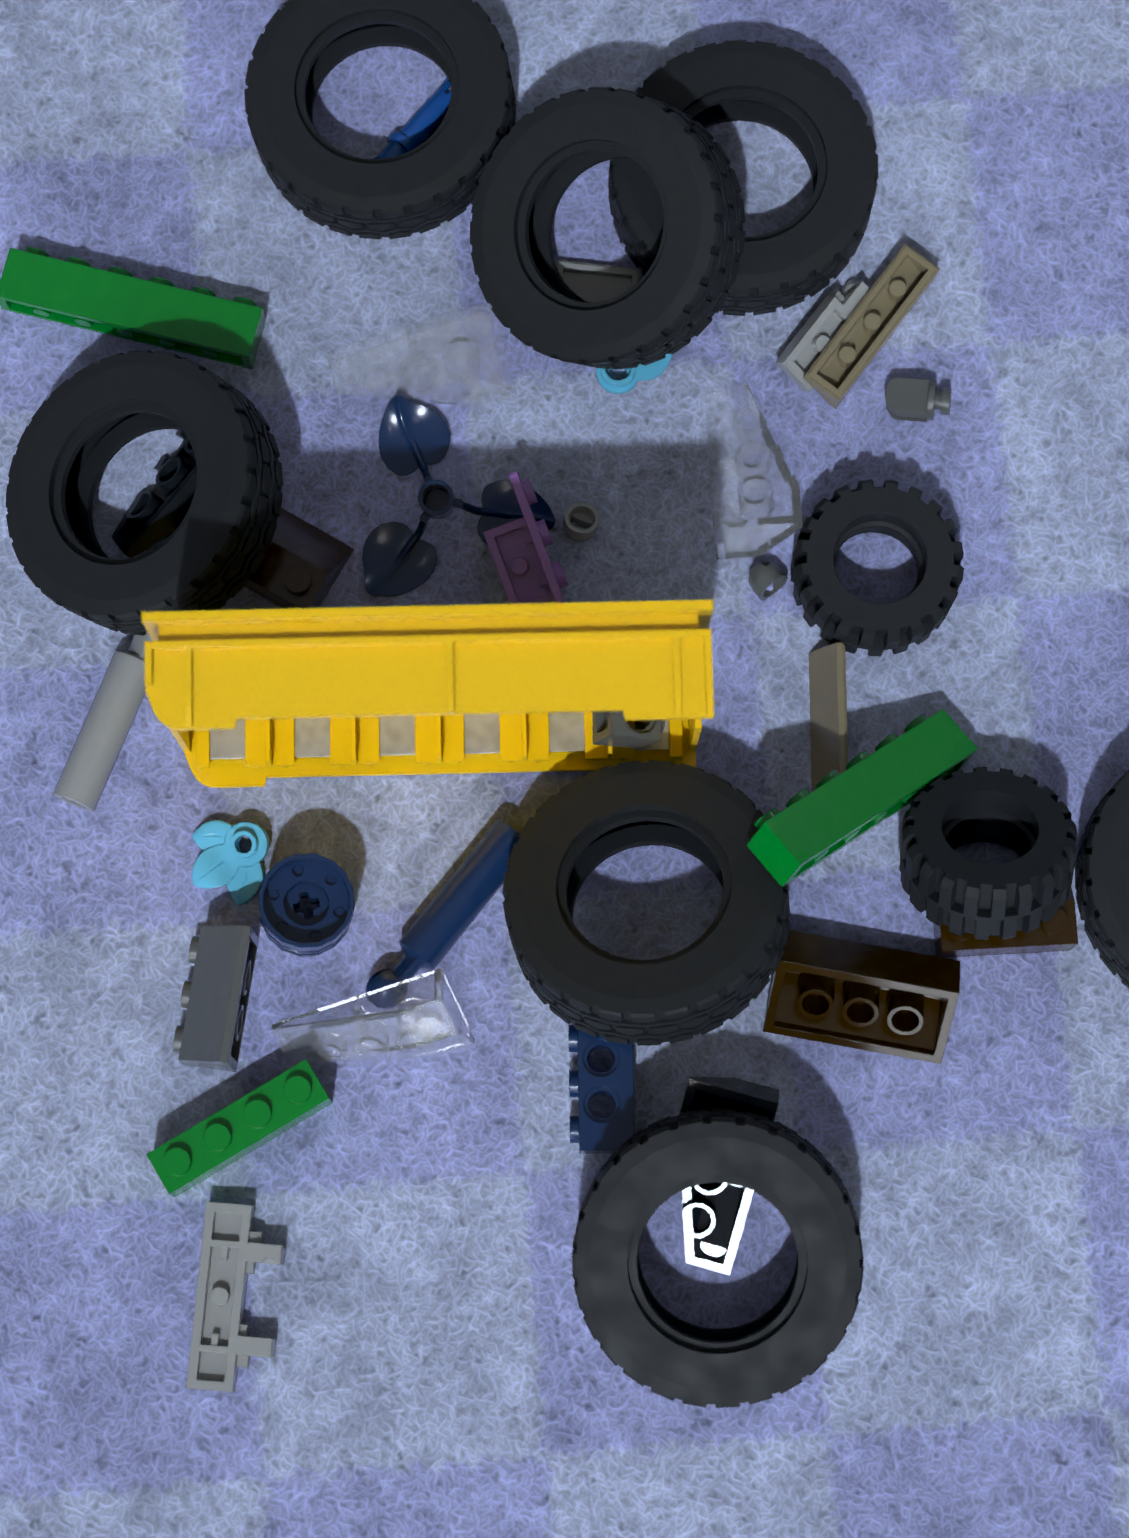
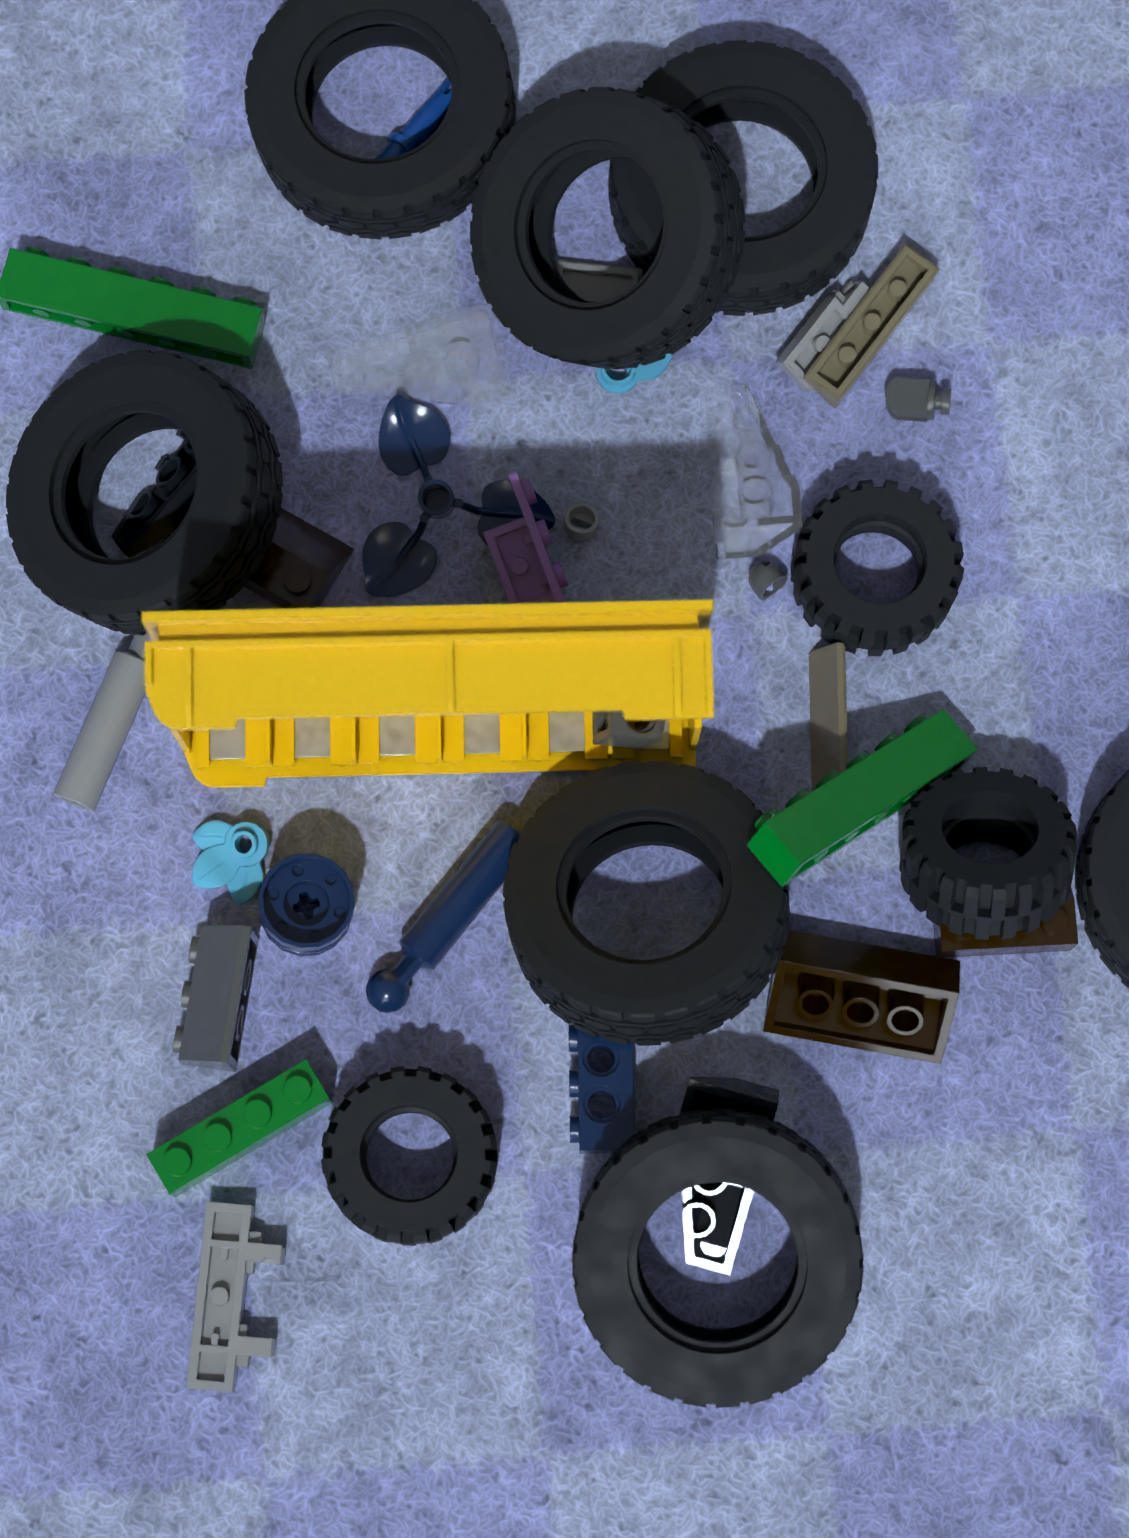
clear wedge [272,968,475,1065] -> none
none -> black tyre [321,1066,498,1246]

